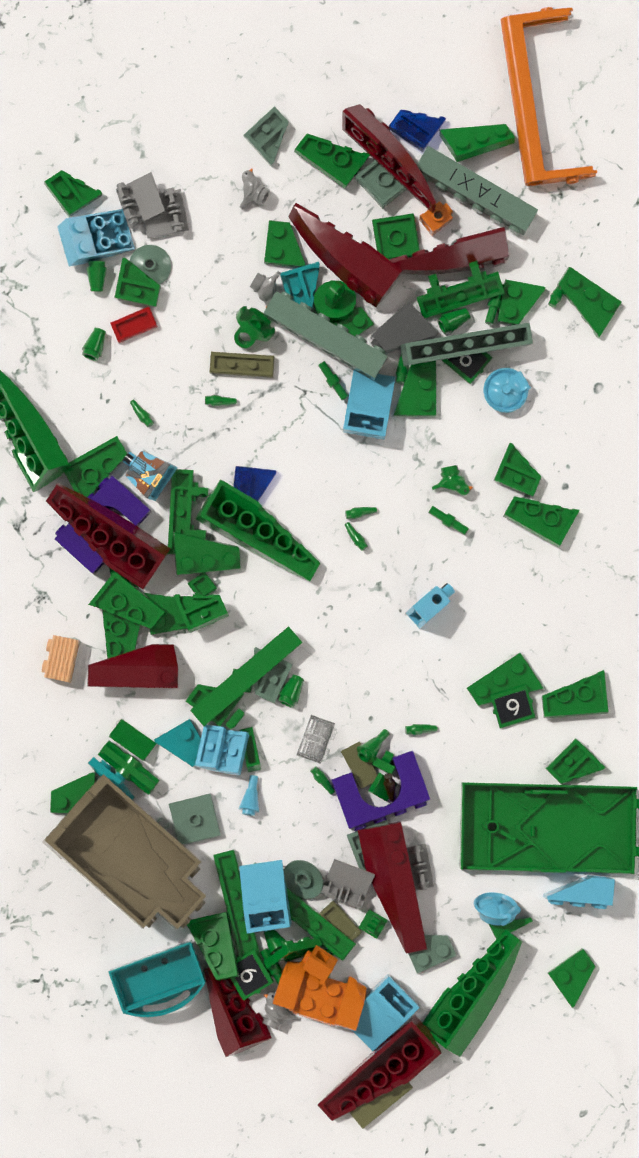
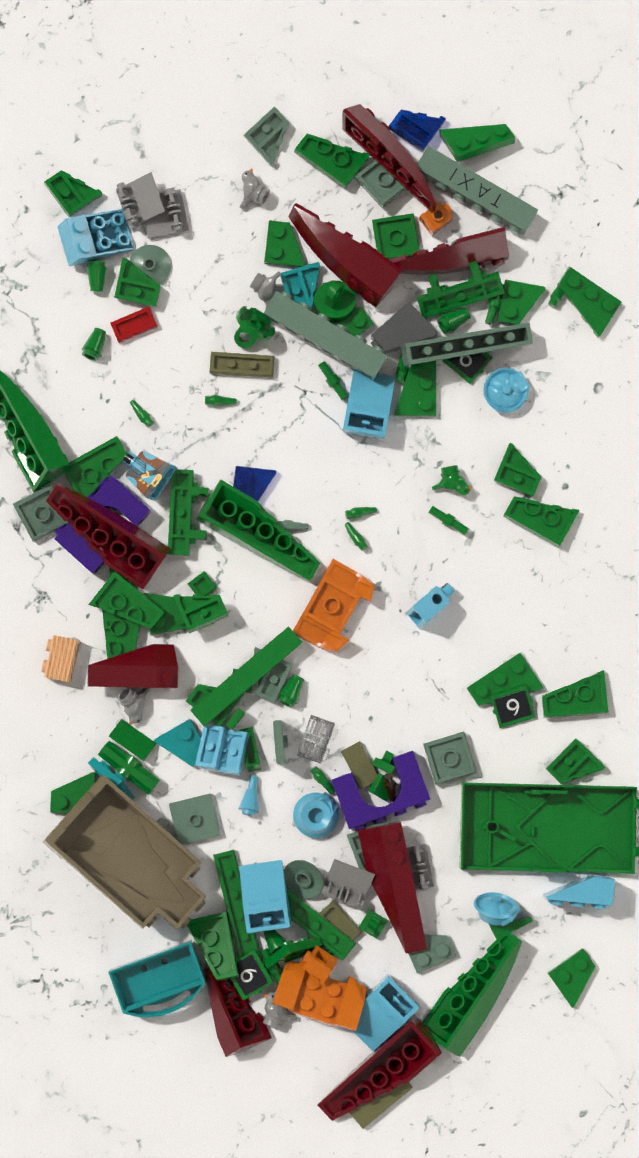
green wing [173,531,241,575] -> none
green cone [357,729,390,763] -> none
green piece [405,724,438,736] -> none
orange piece [500,7,597,186] -> none
none -> sand green plate [13,484,68,542]
none -> light grey animal [118,687,150,725]
none -> sand green plate [273,720,288,764]
none -> sand green piece [277,520,309,531]
none -> orange piece [293,559,374,653]
none -> medium azure piece [293,792,339,838]
none -> sand green plate [423,731,477,785]

